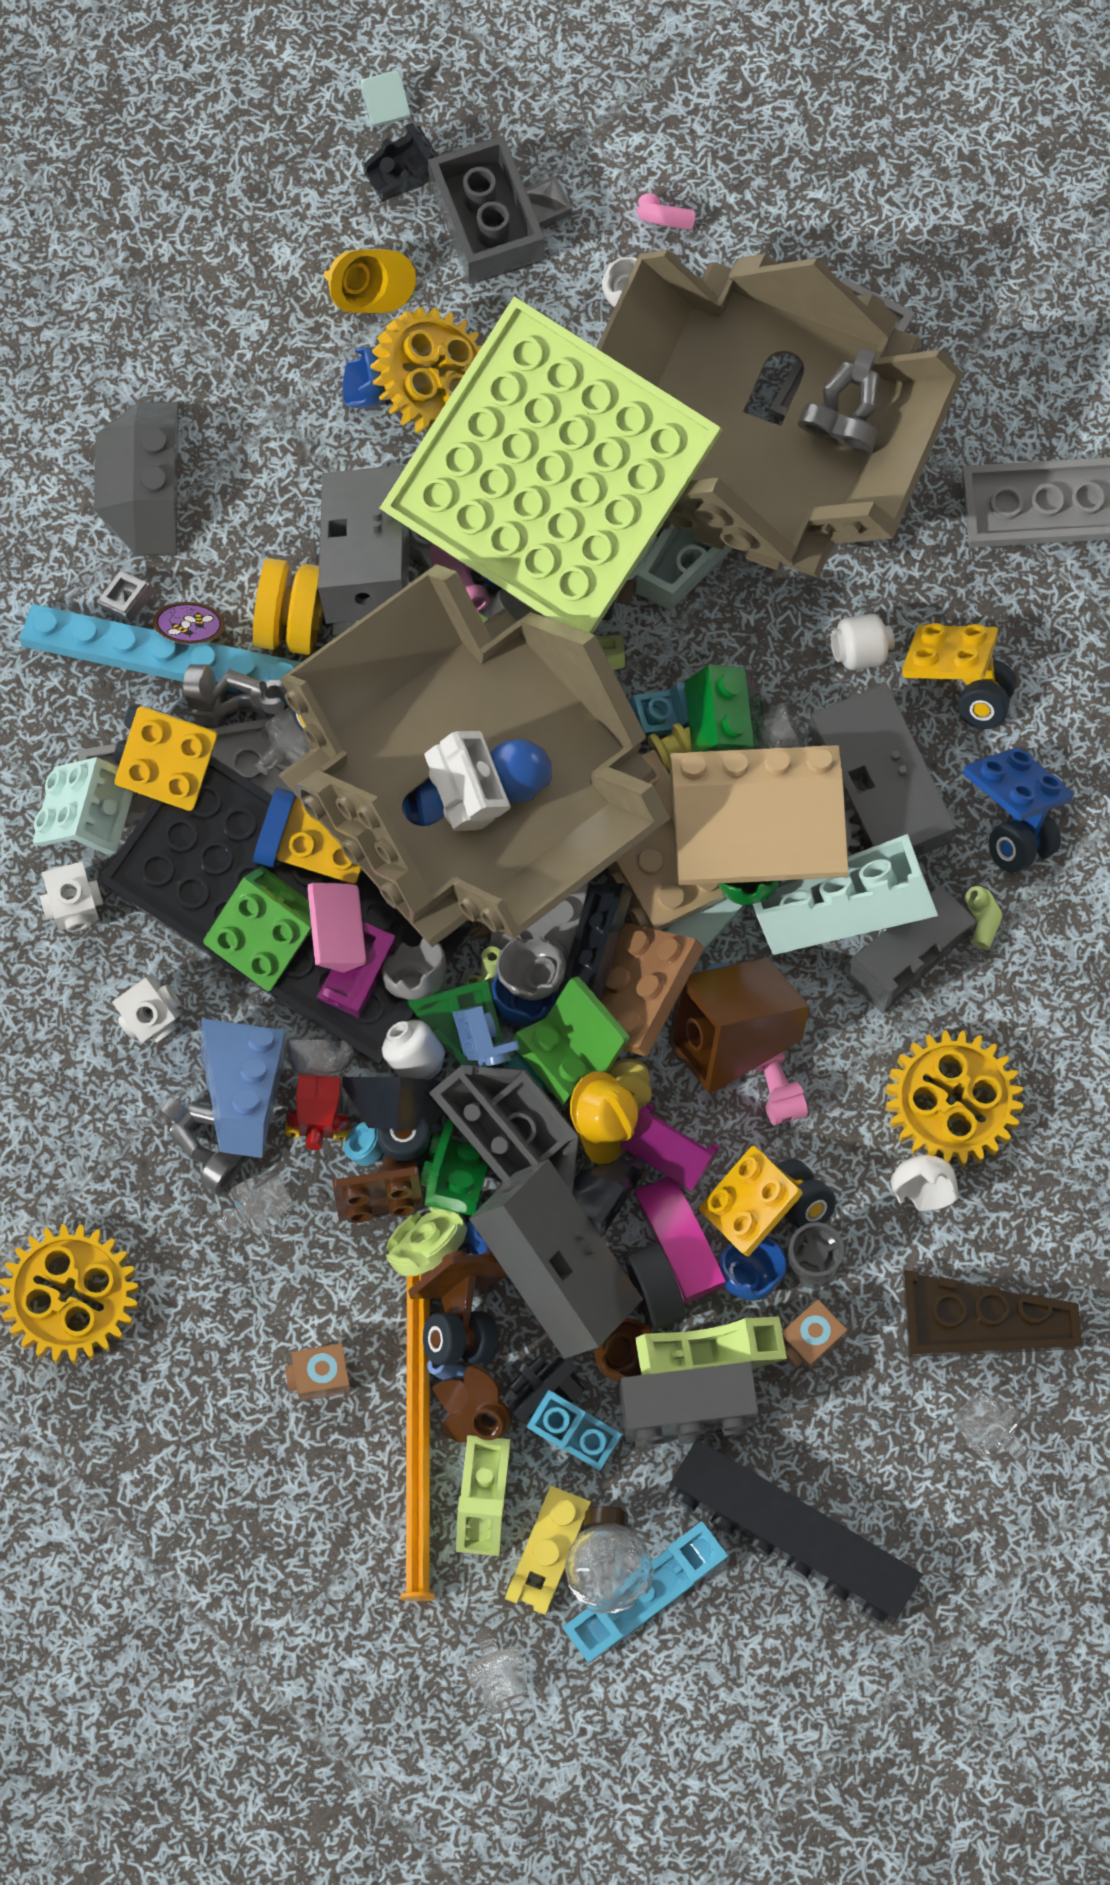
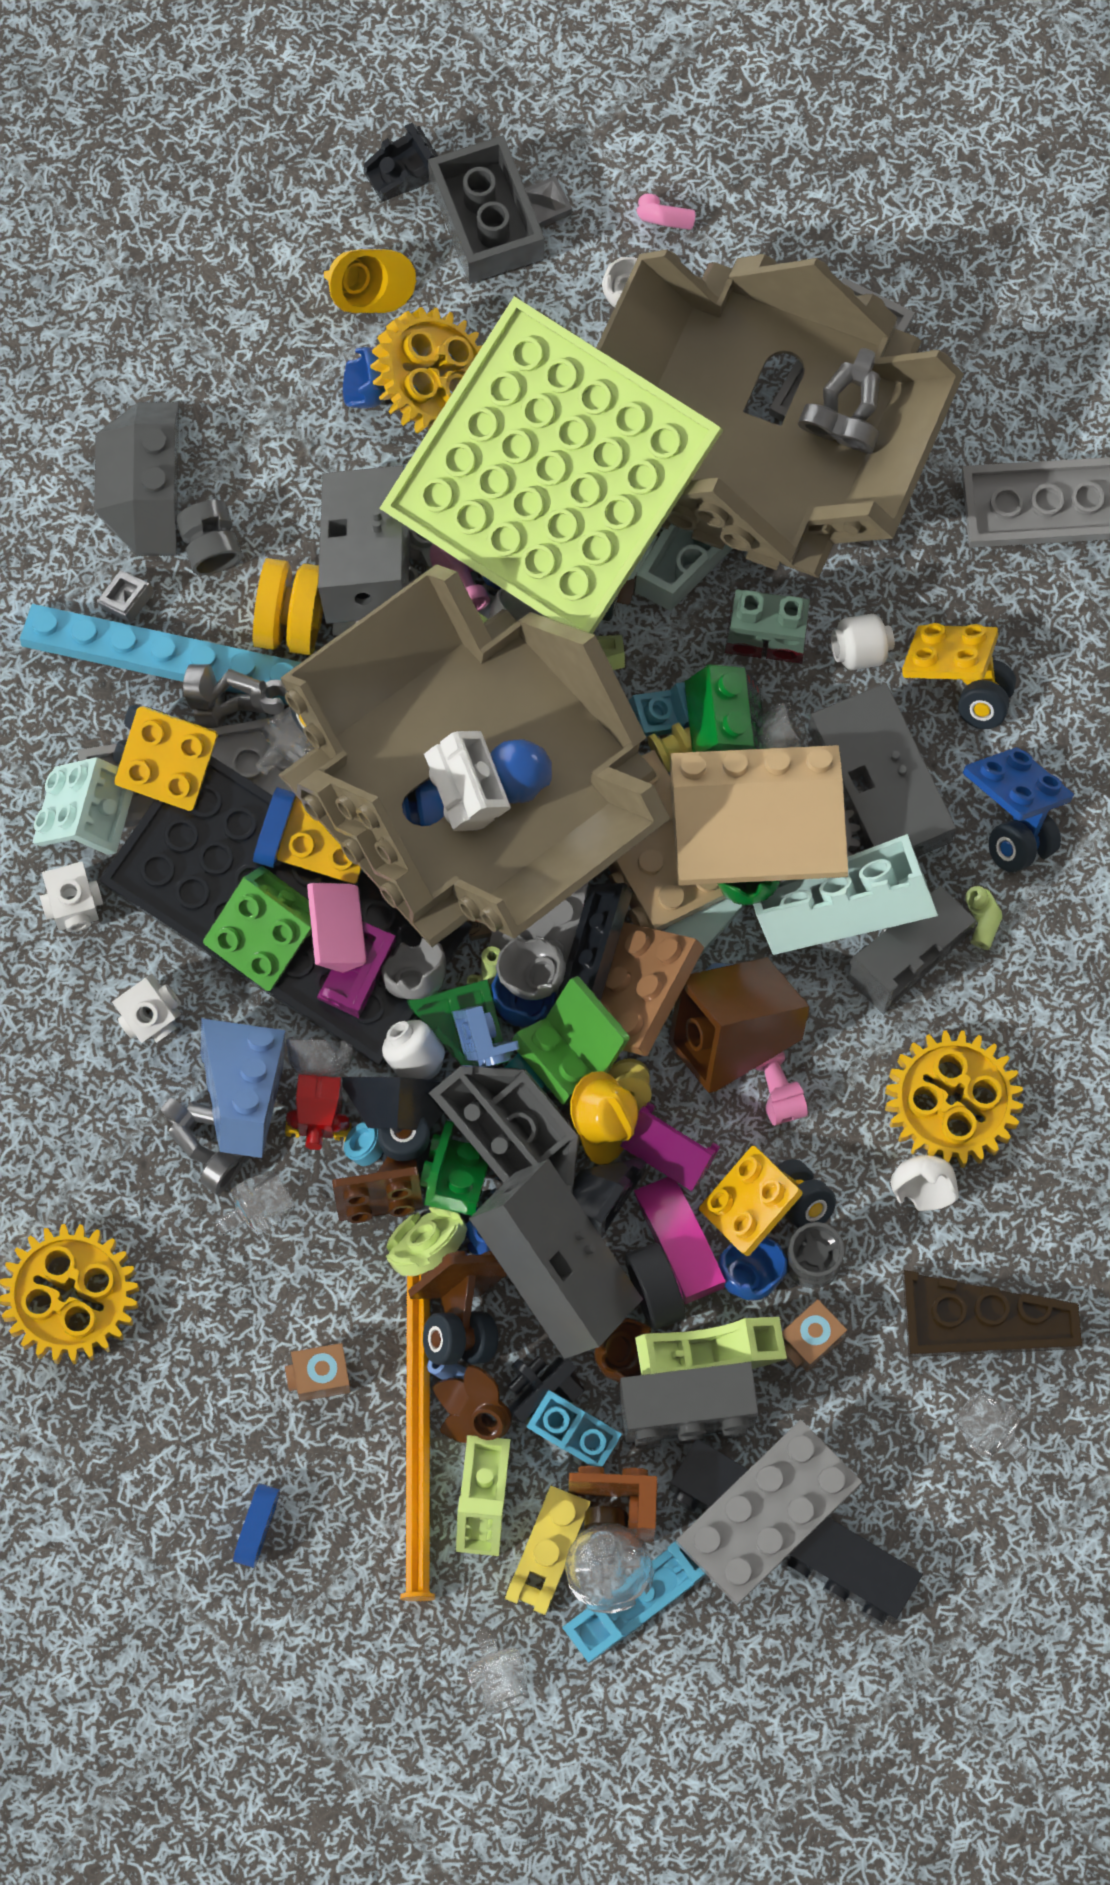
sticker [153,602,225,644] -> none
light aqua slope [361,70,411,127] -> none
none -> dark grey wheel [176,500,243,575]
none -> blue beam [233,1483,280,1568]
none -> dark orange bracket [568,1466,657,1542]
none -> light grey plate [675,1419,862,1606]
none -> sand green hips [724,589,810,664]

